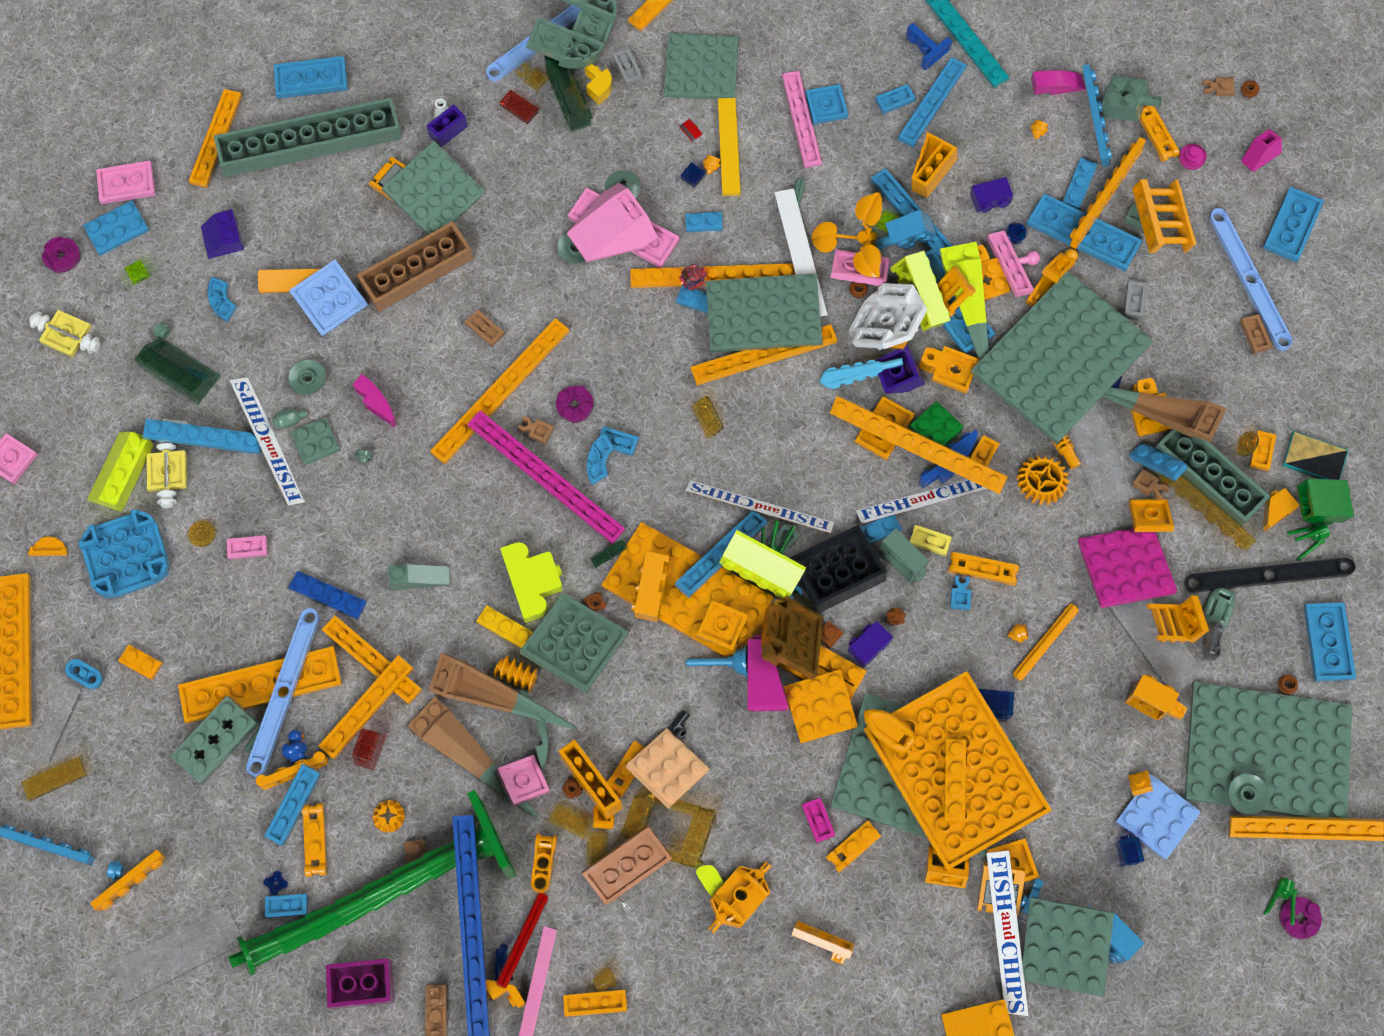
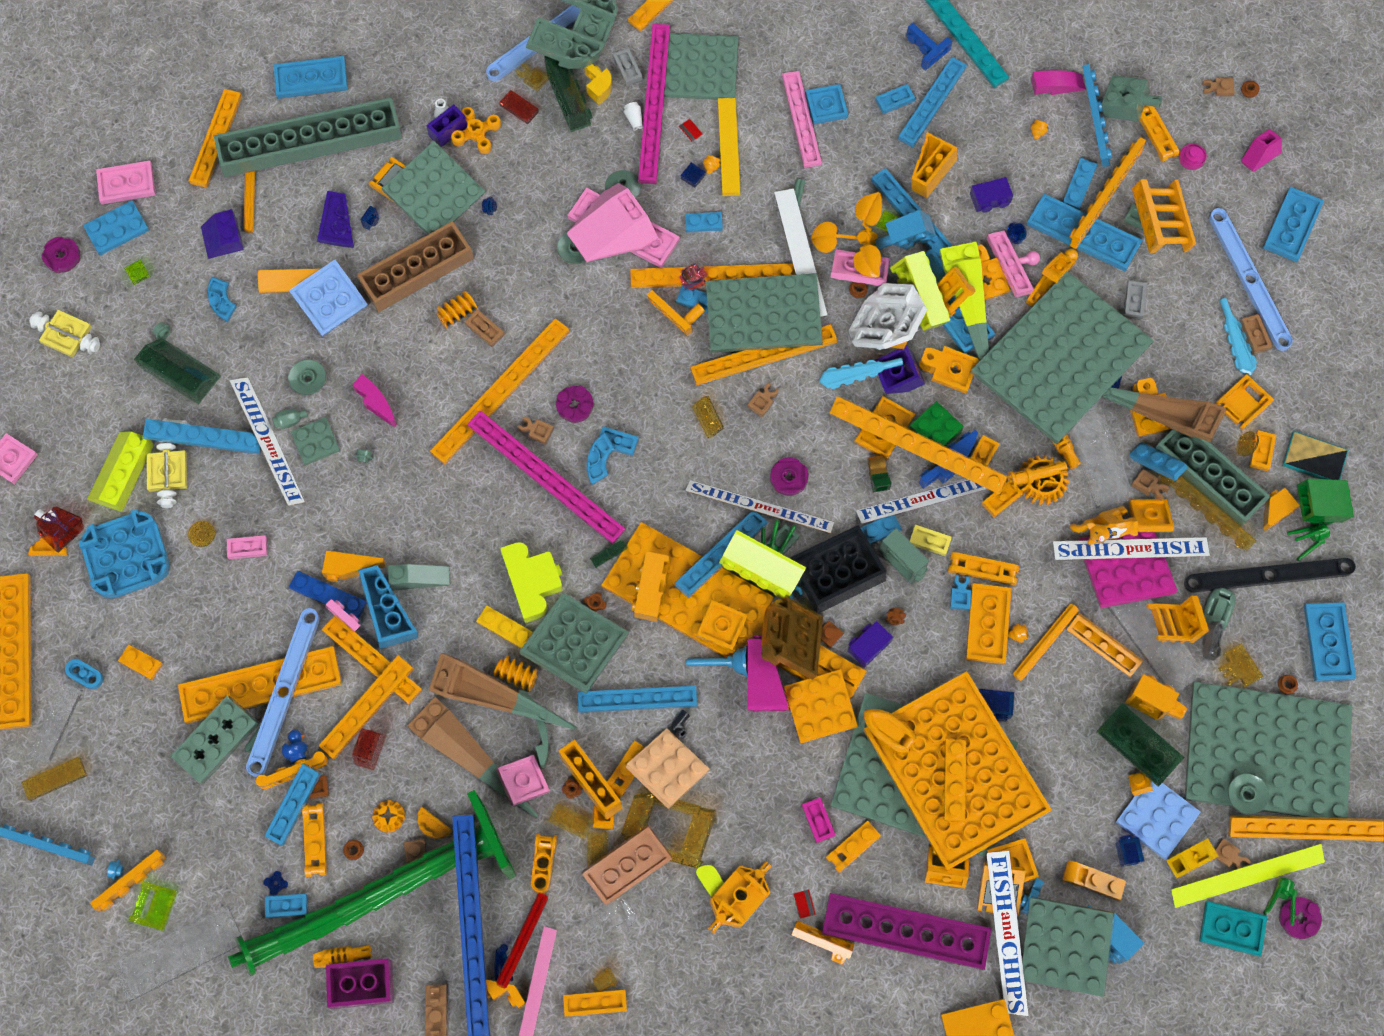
none -> clear red torso [34,507,84,553]
none -> clear neon green plate [128,881,178,931]
none -> light orange axle [243,171,255,233]
none -> dark orange plate [309,775,330,800]
none -> light orange hinge [313,944,372,968]
none -> dark purple wing [317,190,354,248]
none -> light orange slope [322,551,386,582]
none -> bright pink plate [325,599,360,632]
none -> dark orange plate [343,840,364,860]
none -> dark azure wedge [358,565,418,649]
none -> clear blue plate [360,206,379,230]
none -> light orange tile [417,806,453,839]
none -> light orange piece [436,291,478,329]
none -> light orange gear [451,107,501,154]
none -> clear blue plate [482,197,497,215]
none -> dark azure plate [578,686,697,713]
none -> white cone [624,102,643,130]
none -> dark pink plate [638,24,670,184]
none -> light orange piece [647,290,705,336]
none -> medium nougat plate [747,383,779,417]
none -> magenta plate [770,457,809,496]
none -> red sticker [793,889,816,919]
none -> magenta plate [822,893,992,970]
none -> leg [867,455,891,493]
none -> light orange plate [965,583,1011,665]
none -> light orange plate [982,481,1023,518]
none -> light orange pin [1008,461,1067,488]
none -> white sticker [1053,537,1210,560]
none -> light orange plate [1062,861,1126,901]
none -> light orange slope [1066,613,1143,677]
none -> light orange animal [1070,506,1138,545]
none -> clear green slope [1096,703,1185,787]
none -> yellow brick [1166,838,1219,879]
none -> neon yellow sticker [1171,844,1325,908]
none -> teal tile [1199,901,1268,957]
none -> light orange container [1215,374,1274,430]
none -> medium nougat plate [1215,838,1251,870]
none -> clear yellow hinge [1218,643,1264,688]
none -> medium azure sword [1220,298,1257,376]

